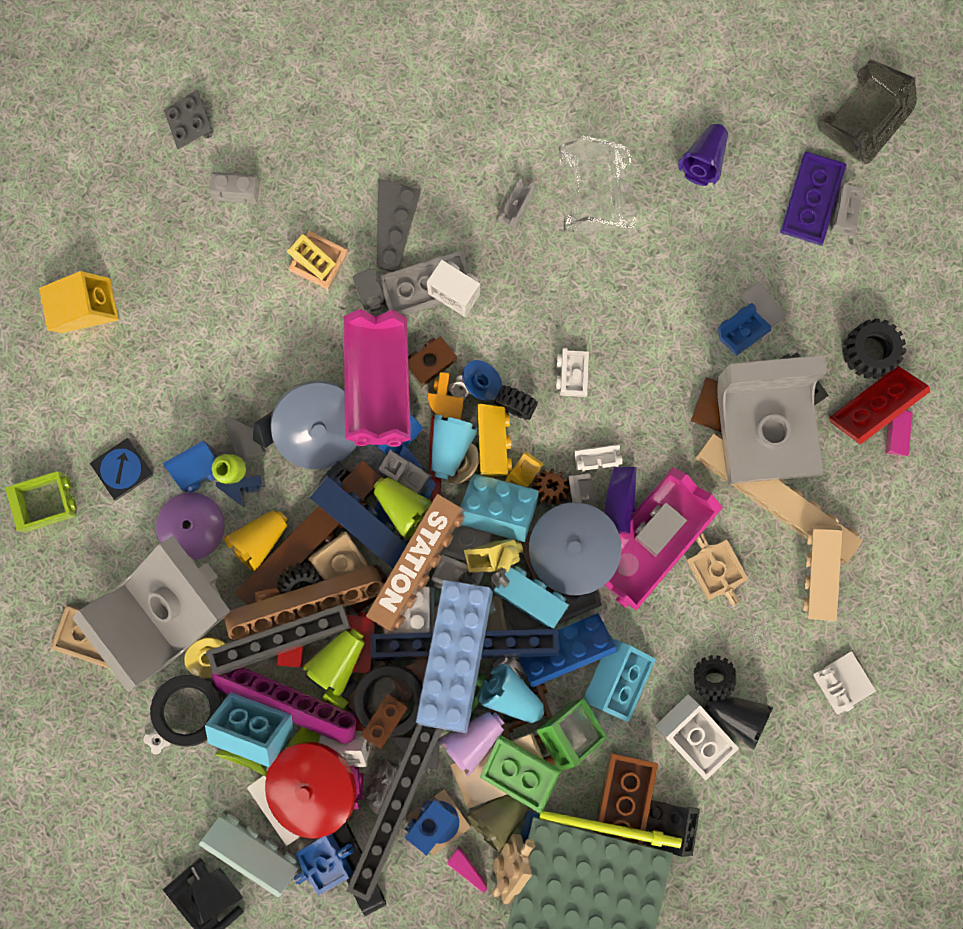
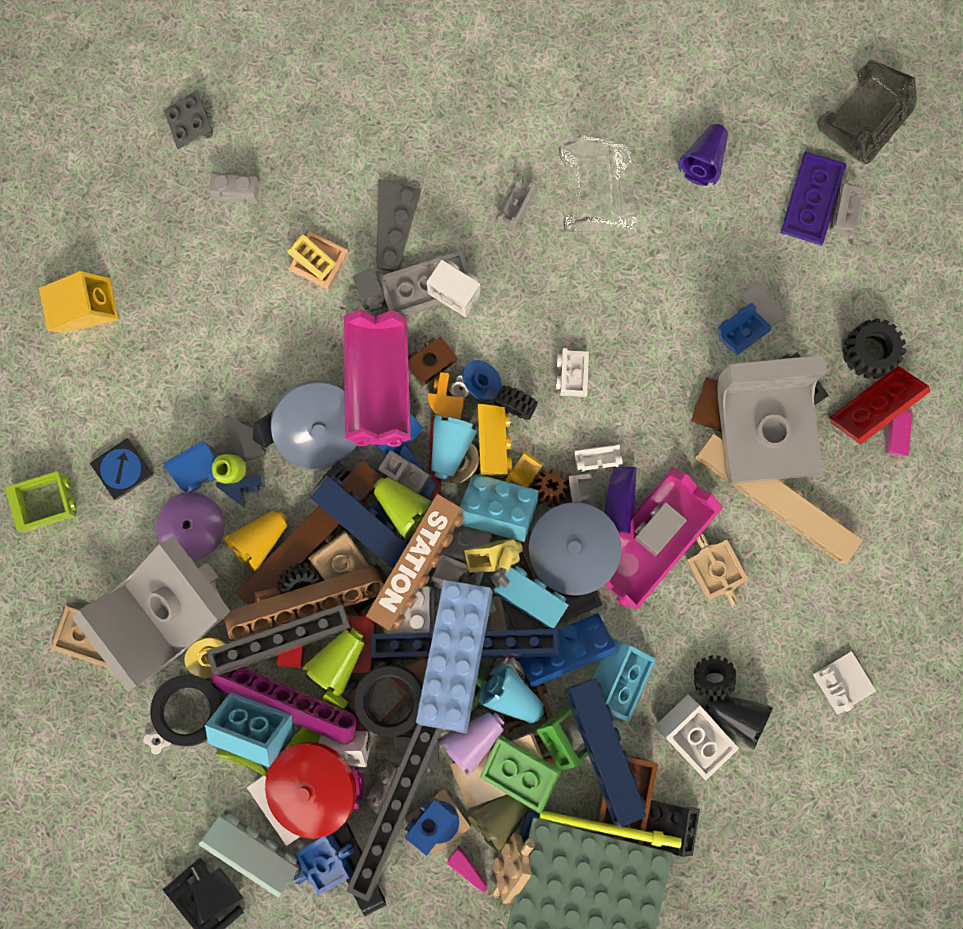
reddish brown brick [361,693,409,749] -> none
tan brick [803,524,842,621] -> none
none -> dark blue brick [564,679,647,827]

